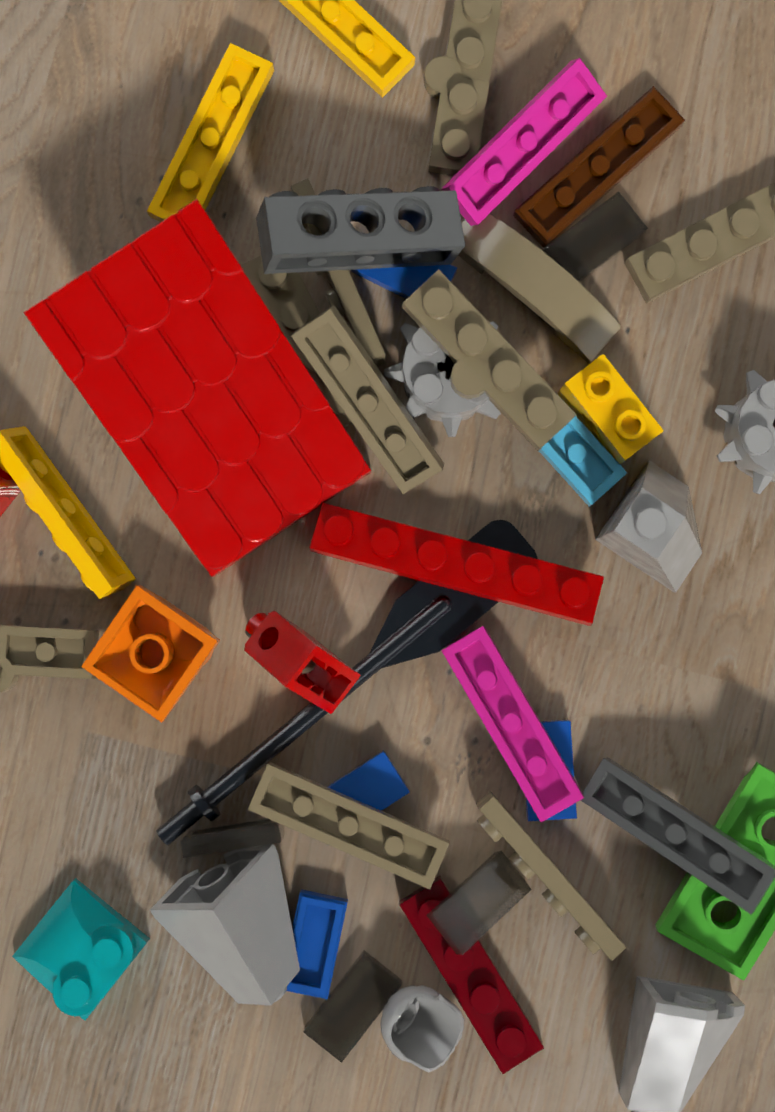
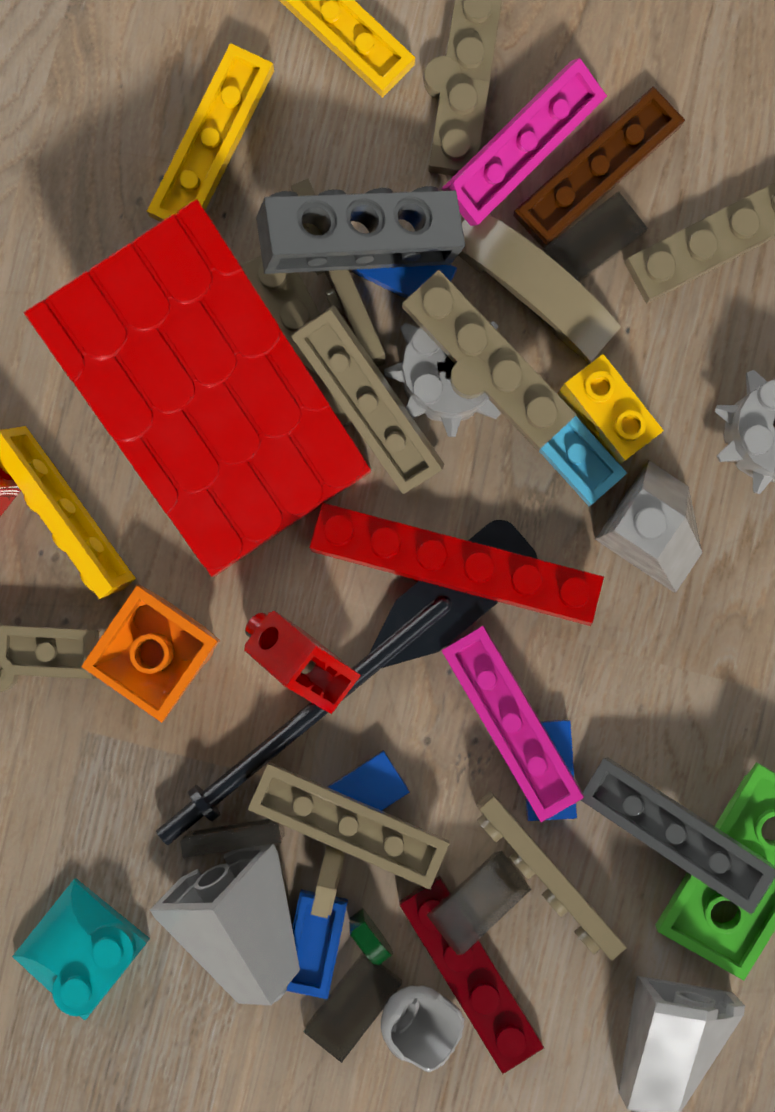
none -> dark tan tile [311,846,345,919]
none -> dark green tile [349,908,393,965]

